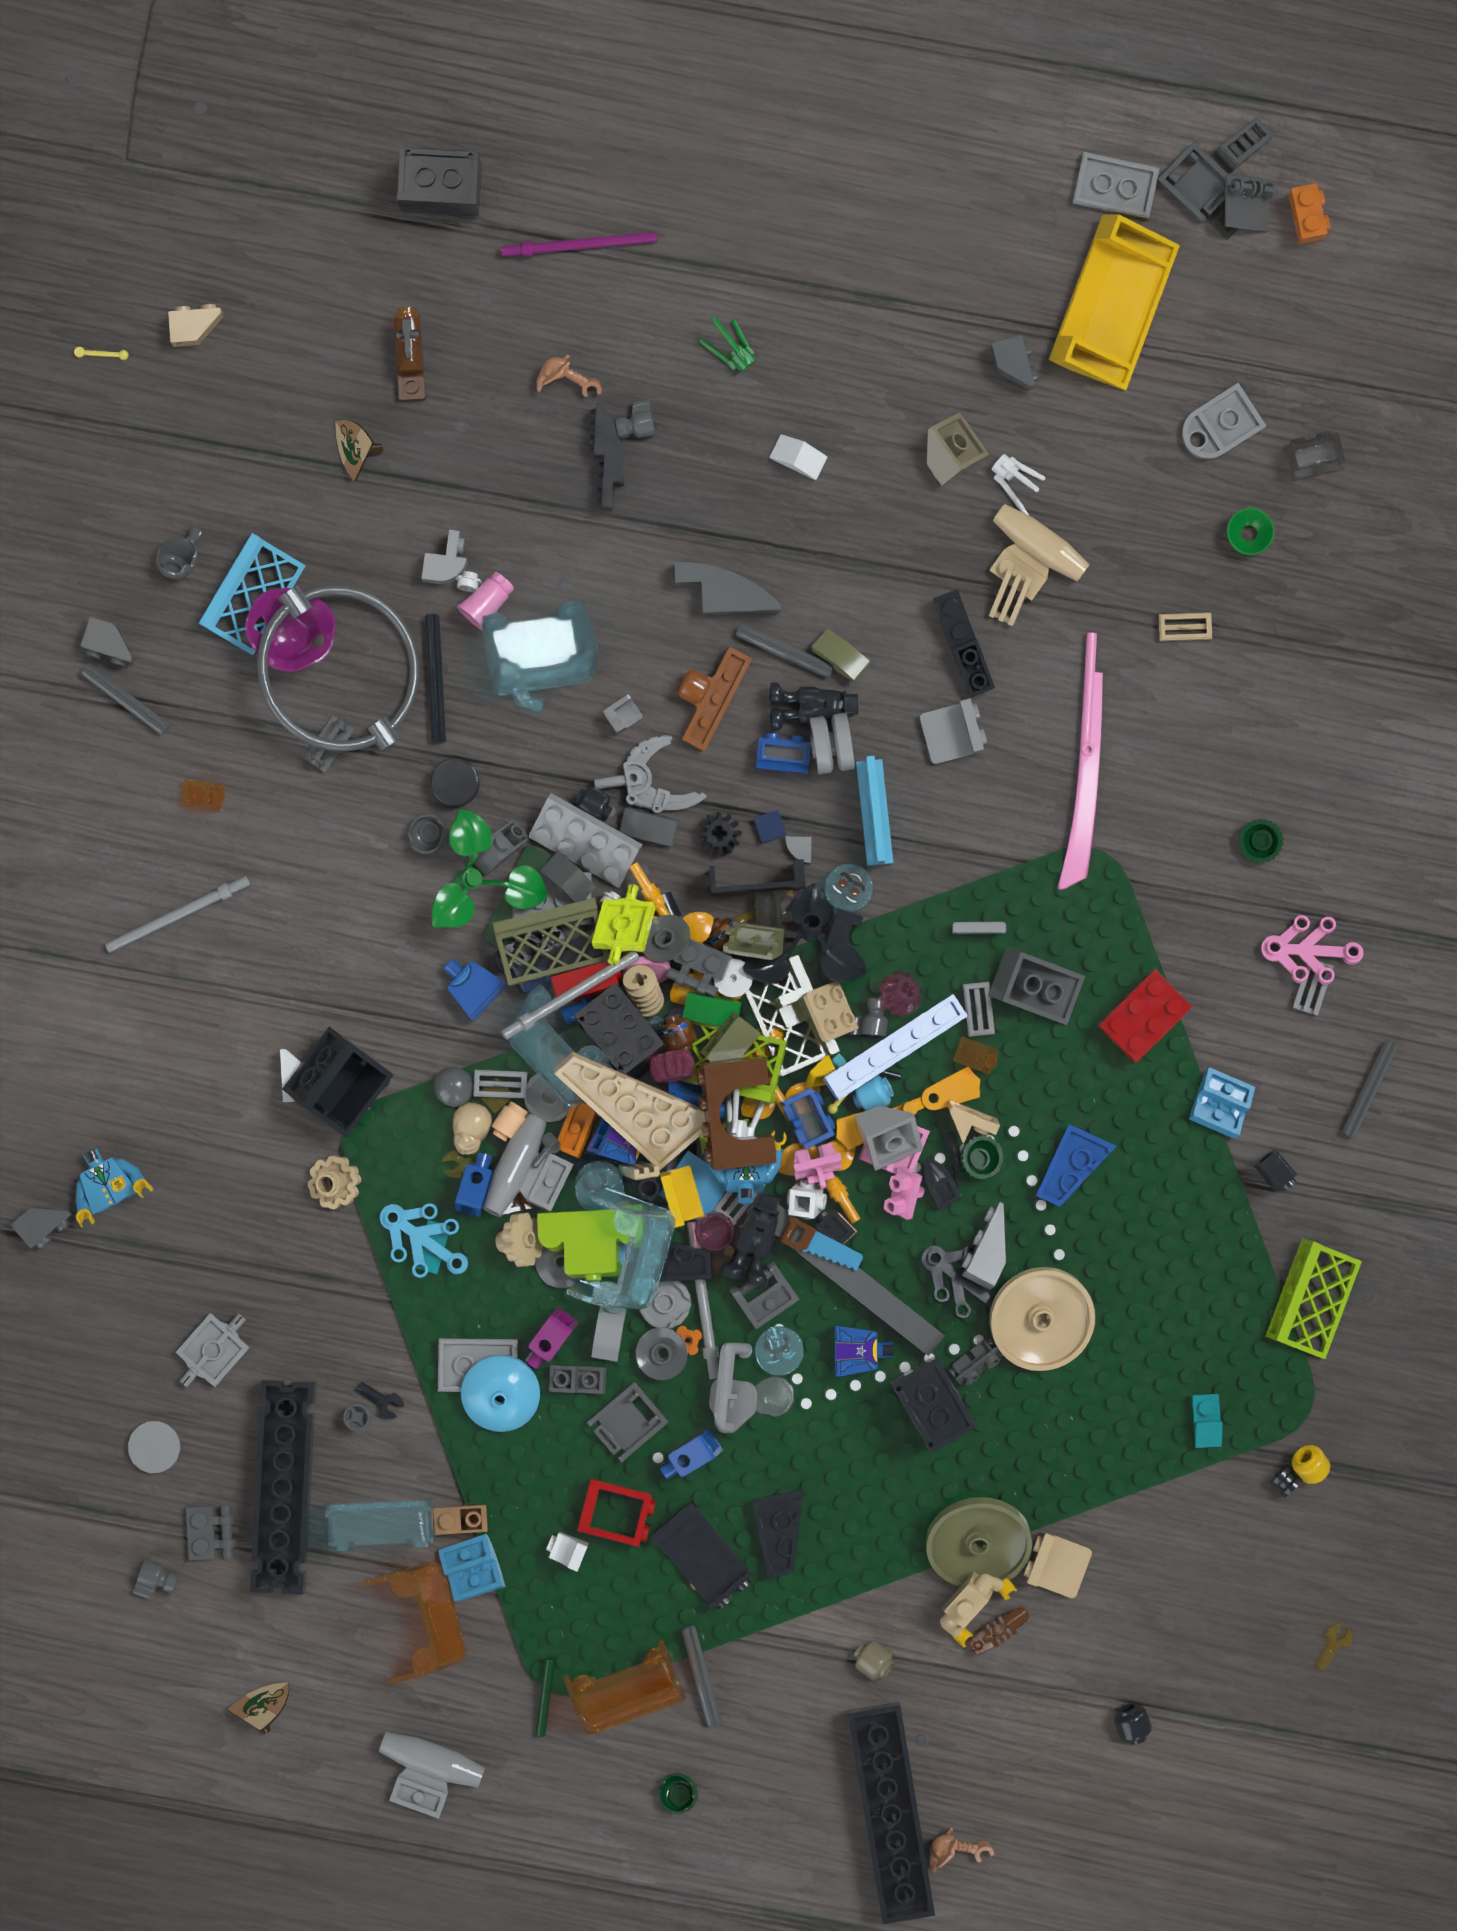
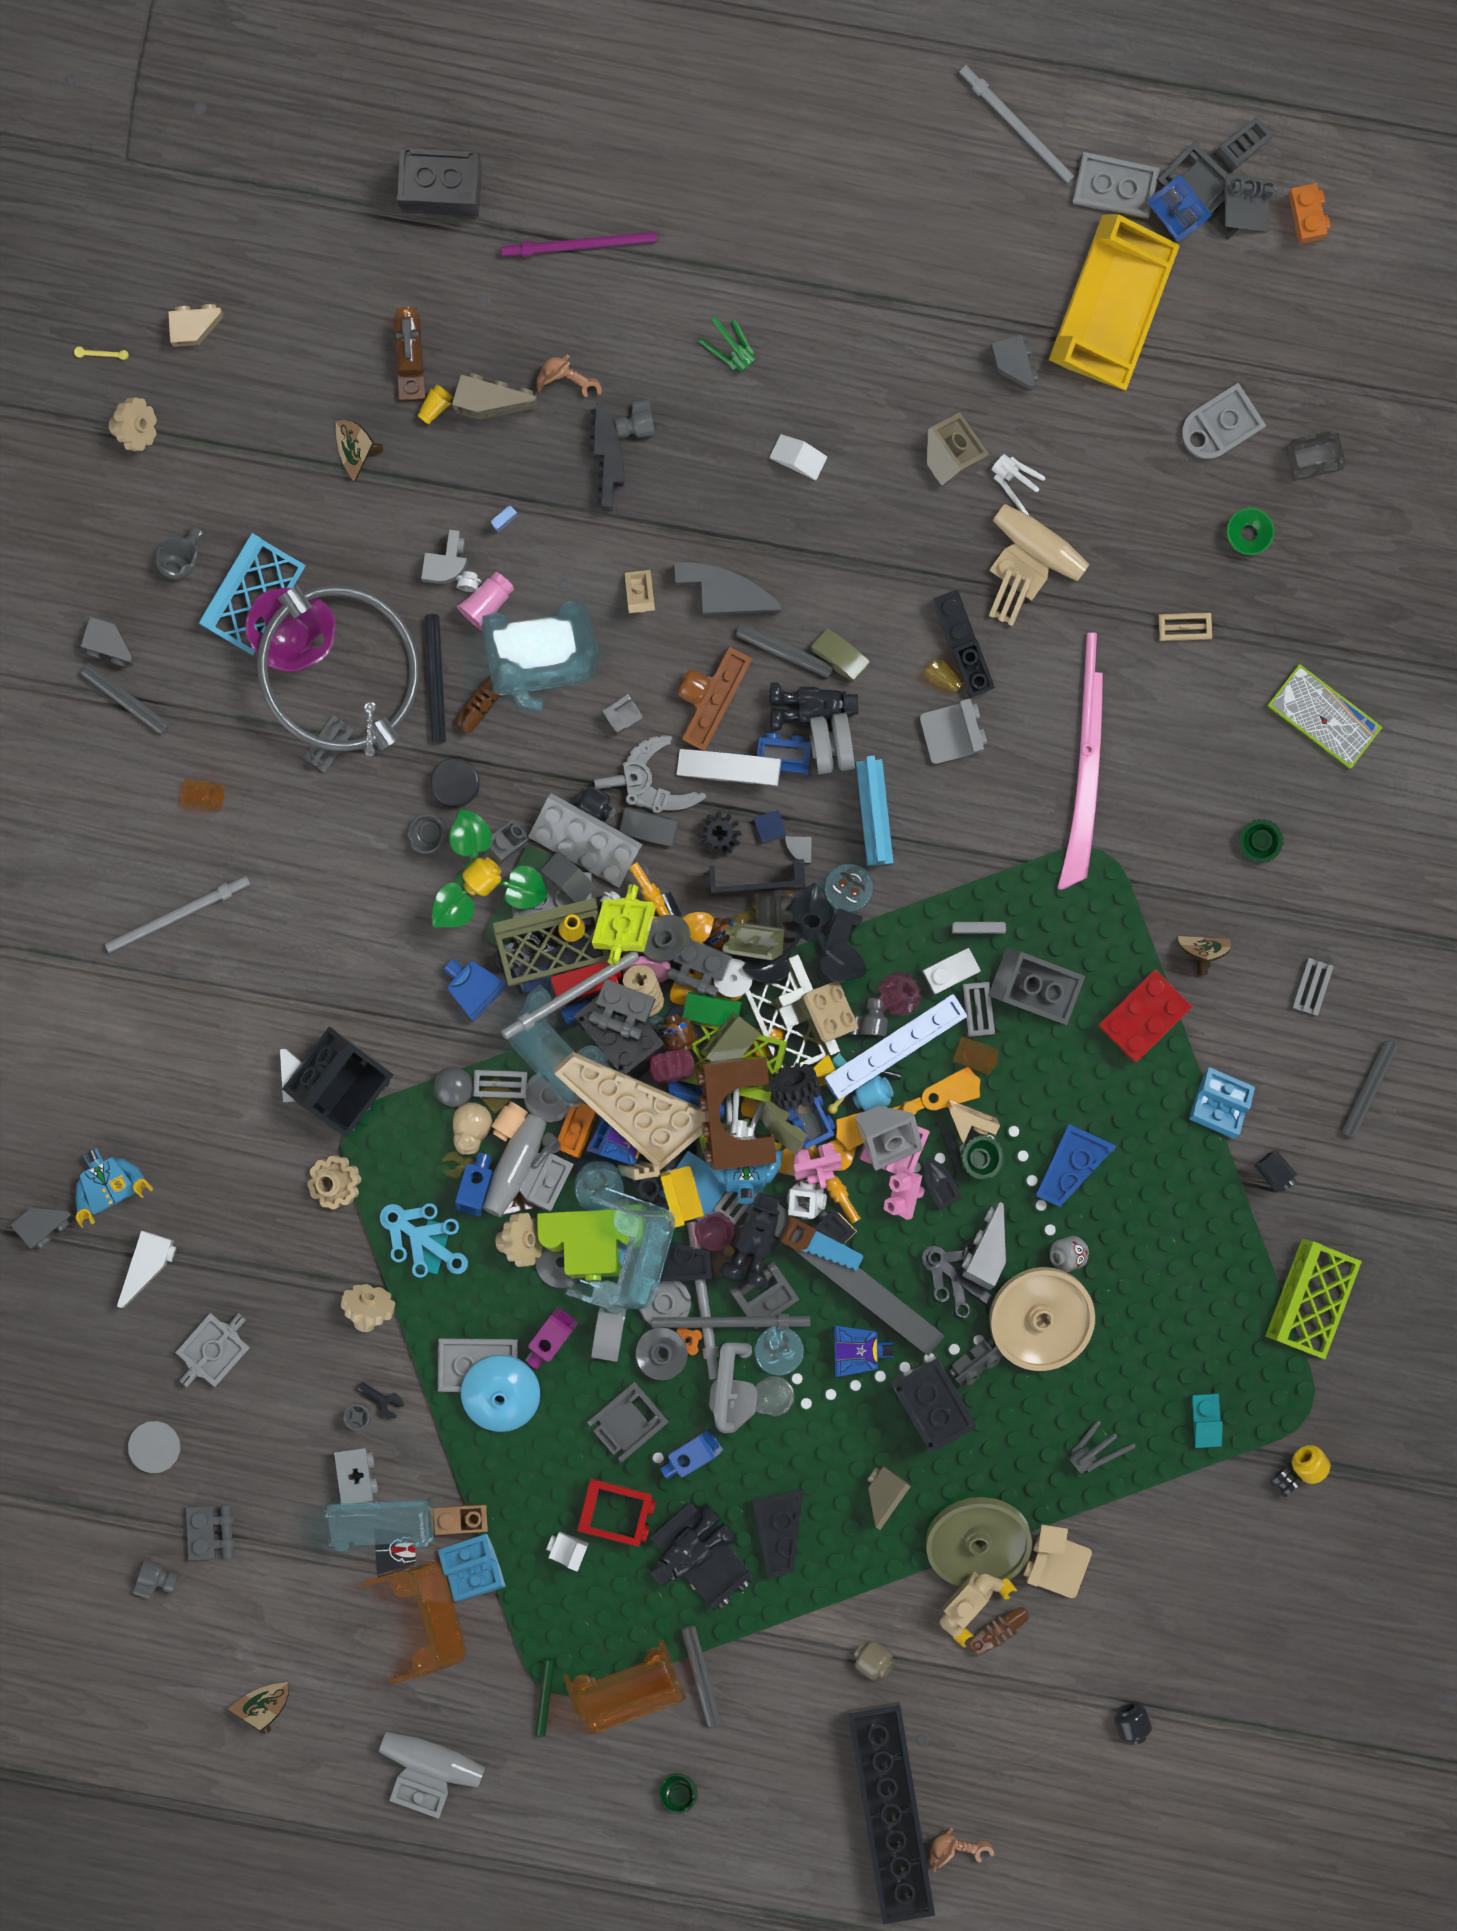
black brick [250,1379,317,1595] -> none
dark grey slope [549,1365,607,1394] -> none
bright pink plant [1261,915,1363,985] -> none
clear yellow bar [1317,1623,1353,1671] -> none
none -> tan plant [109,397,157,451]
none -> white slope [117,1231,176,1308]
none -> light grey brick [334,1447,378,1505]
none -> tan plant [341,1284,395,1332]
none -> clear hinge [364,702,376,757]
none -> black sticker [374,1527,416,1575]
none -> yellow cone [417,384,453,424]
none -> dark tan slope [452,373,539,420]
none -> reddish brown hinge [455,671,508,733]
none -> yellow head [462,857,502,896]
none -> light blue tile [491,506,518,533]
none -> yellow cone [559,914,585,942]
none -> dark grey plate [589,979,656,1040]
none -> tan slope [625,570,655,613]
none -> black piece [649,1502,738,1587]
none -> dark grey bar [652,1313,810,1329]
none -> white slope [677,749,781,786]
none -> olive slope [760,1100,807,1155]
none -> black tyre [769,1063,820,1109]
none -> dark tan slope [867,1466,911,1530]
none -> white slope [922,948,981,995]
none -> clear yellow cone [923,658,963,694]
none -> light grey bar [959,65,1075,184]
none -> tan tile [1037,1524,1068,1555]
none -> light grey head [1050,1236,1089,1272]
none -> dark grey plant [1069,1421,1135,1474]
none -> blue window [1147,174,1212,242]
none -> shield [1178,936,1231,975]
none -> tile [1267,664,1383,769]

